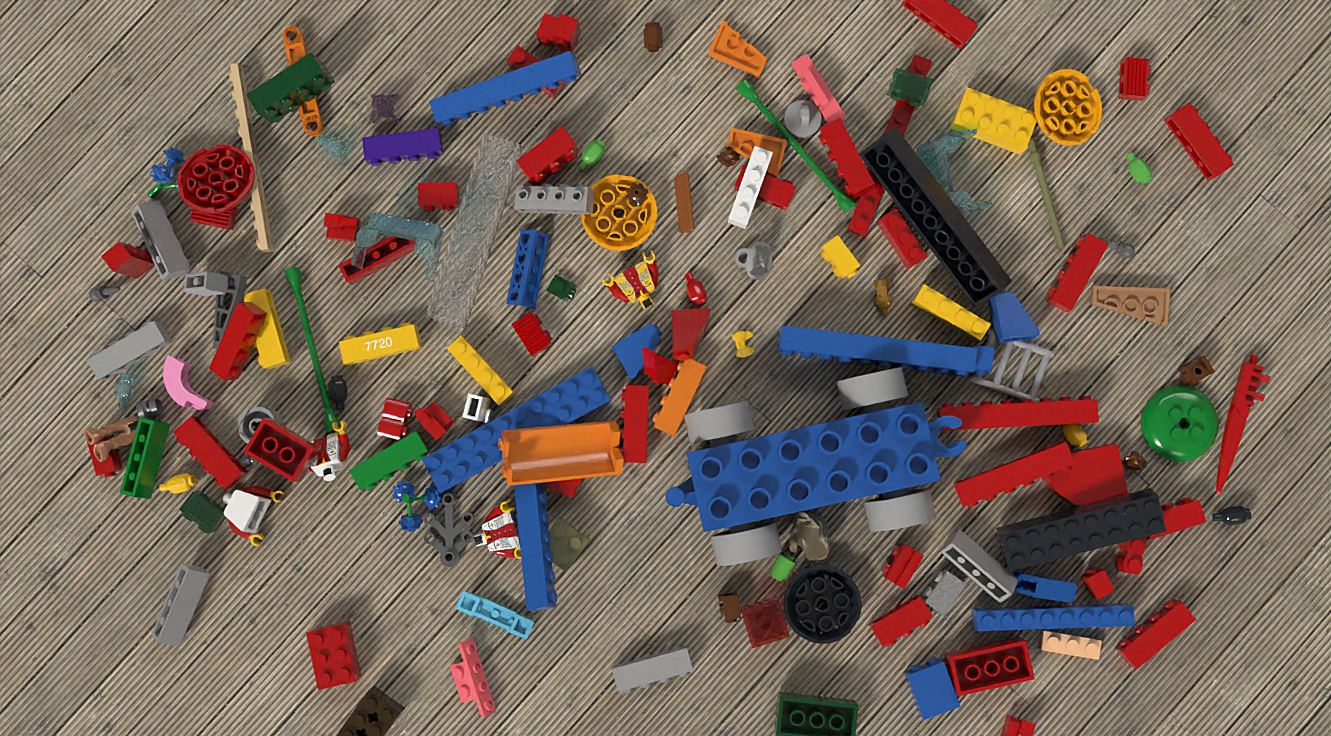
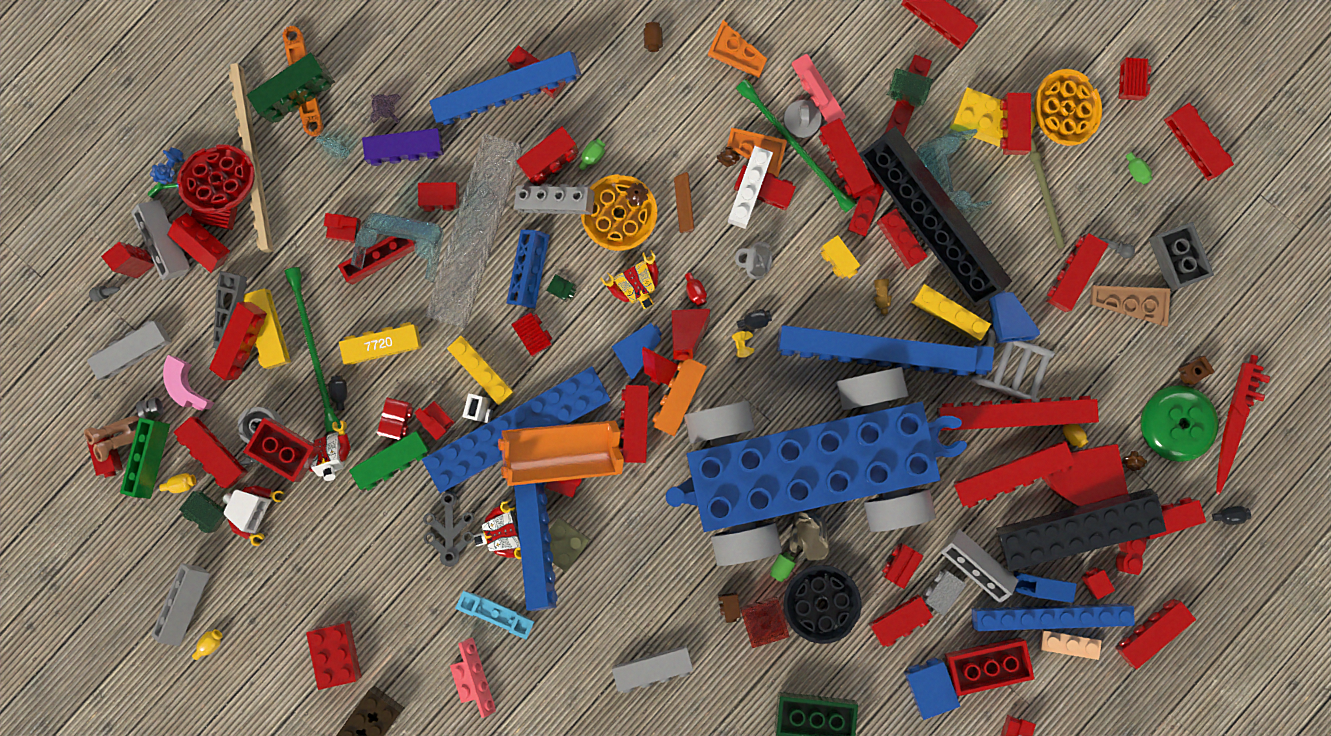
clear light blue plant [115,373,135,408] -> none
light grey brick [184,271,228,296] -> none
blue plant [392,481,442,532] -> none
red brick [536,13,581,52] -> none
none -> red brick [167,212,231,273]
none -> yellow plant [192,629,223,660]
none -> black plant [736,309,772,330]
none -> red brick [1000,93,1031,155]
none -> dark grey brick [1148,222,1214,291]

